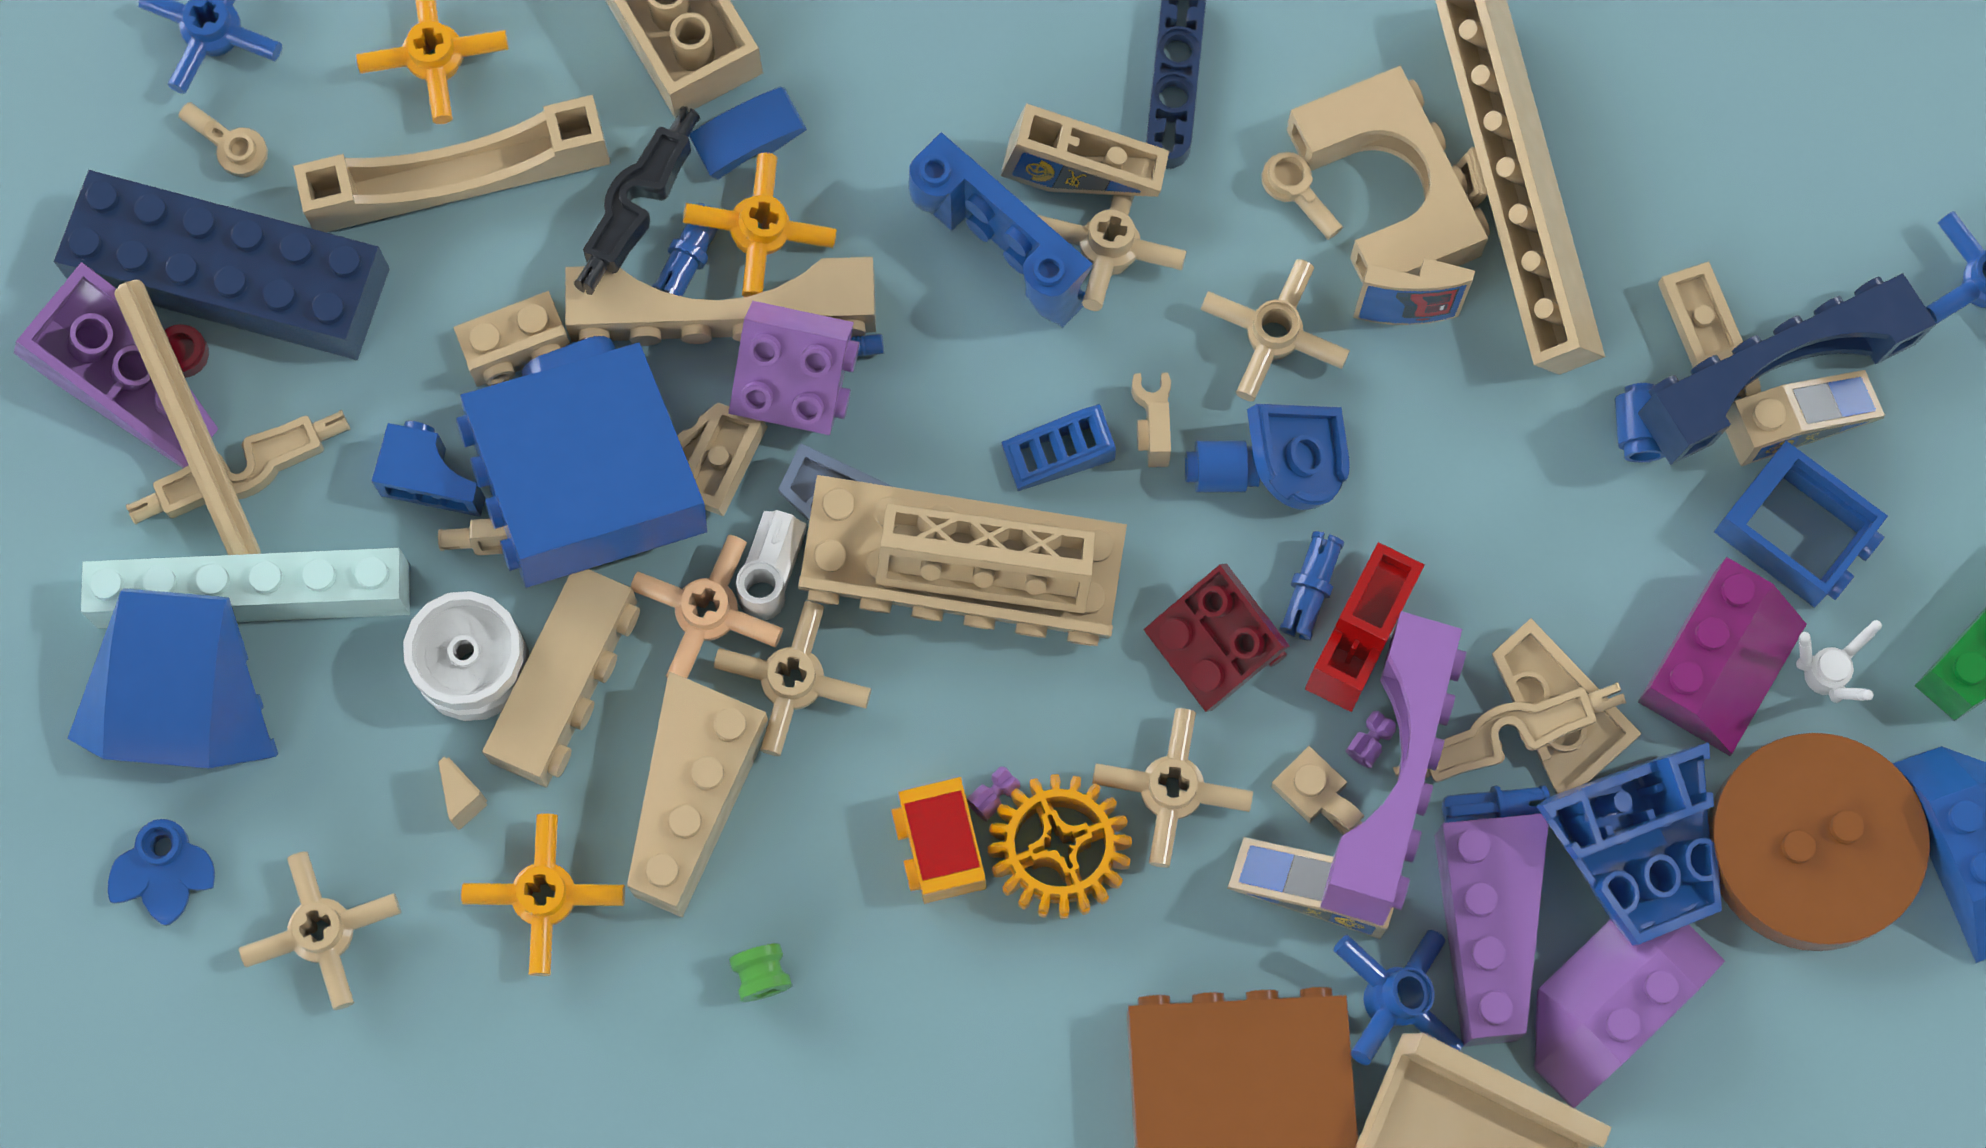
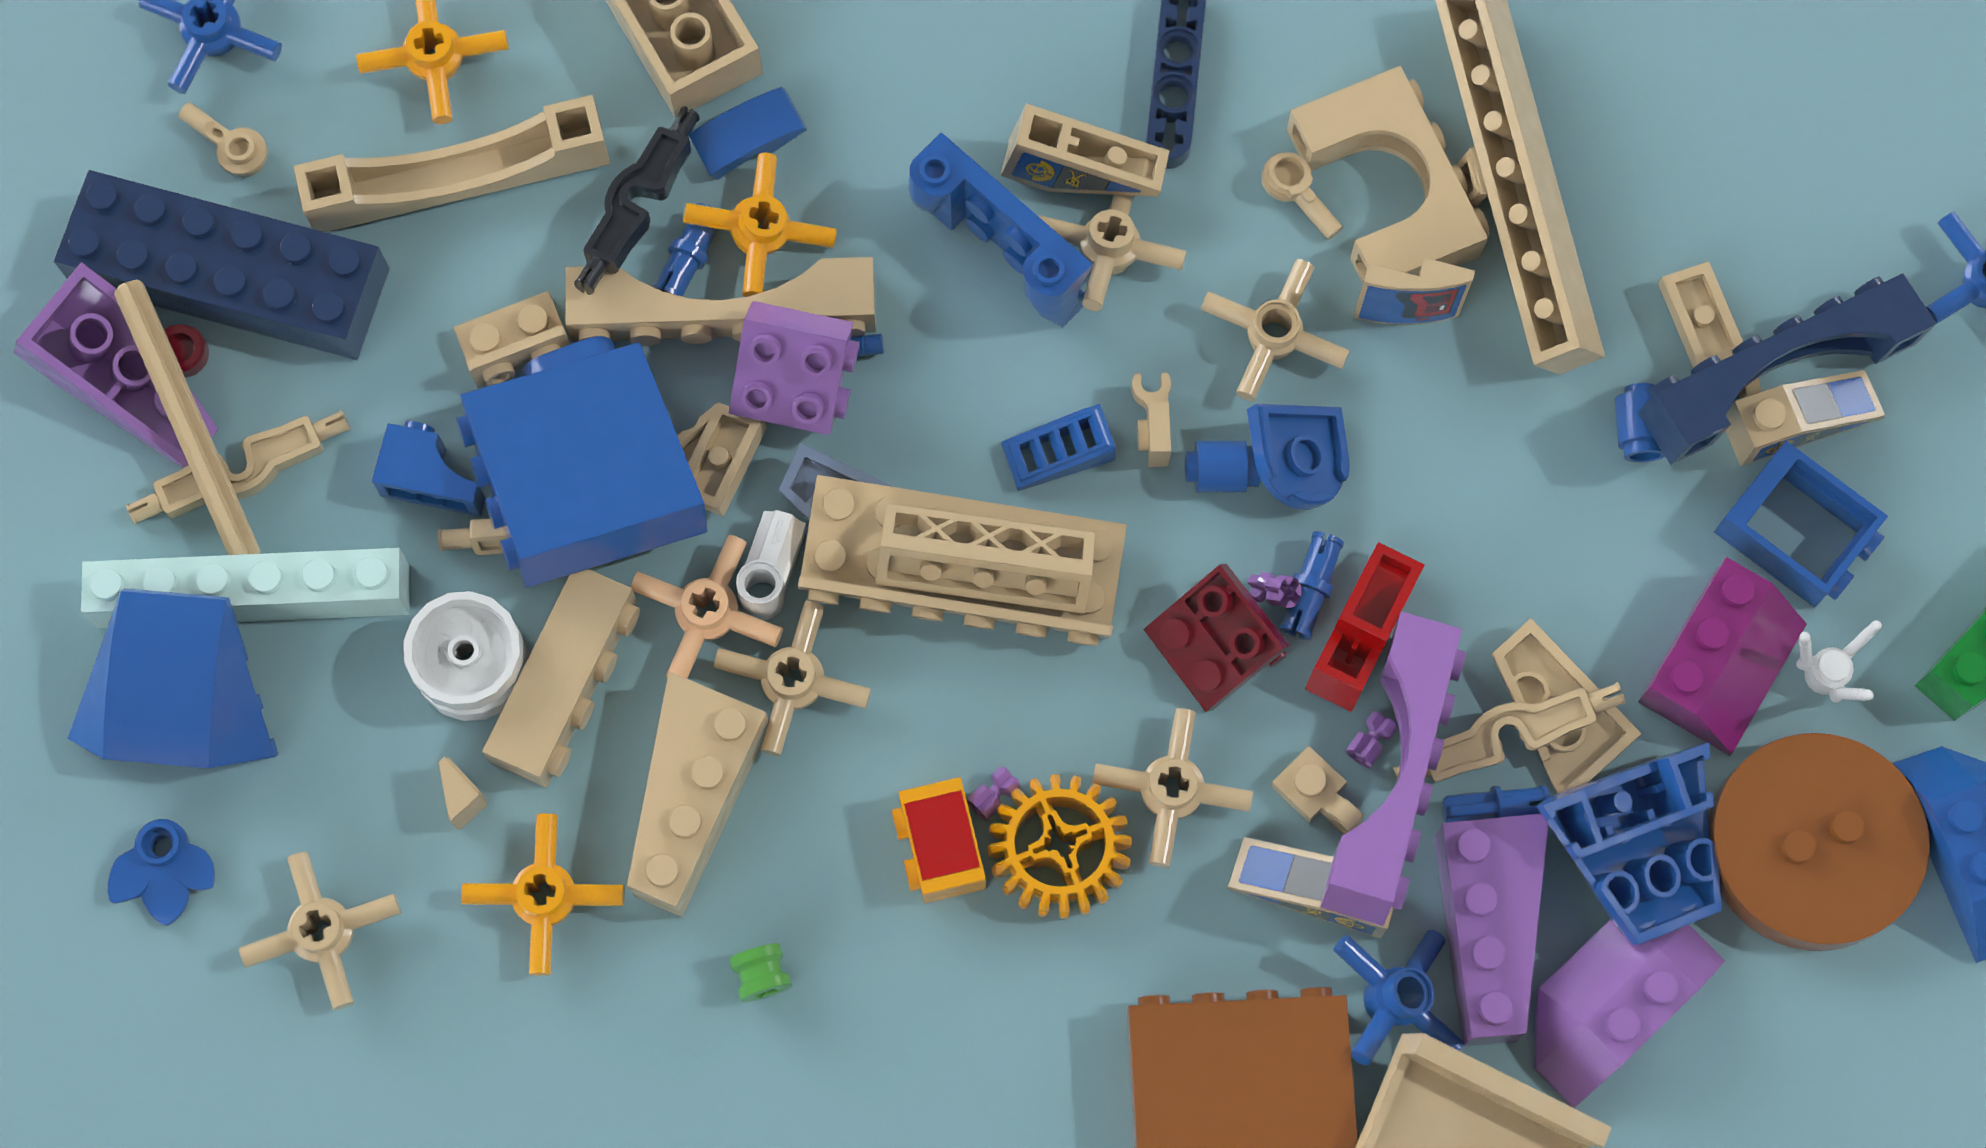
none -> medium lavender piece [1247,572,1301,608]

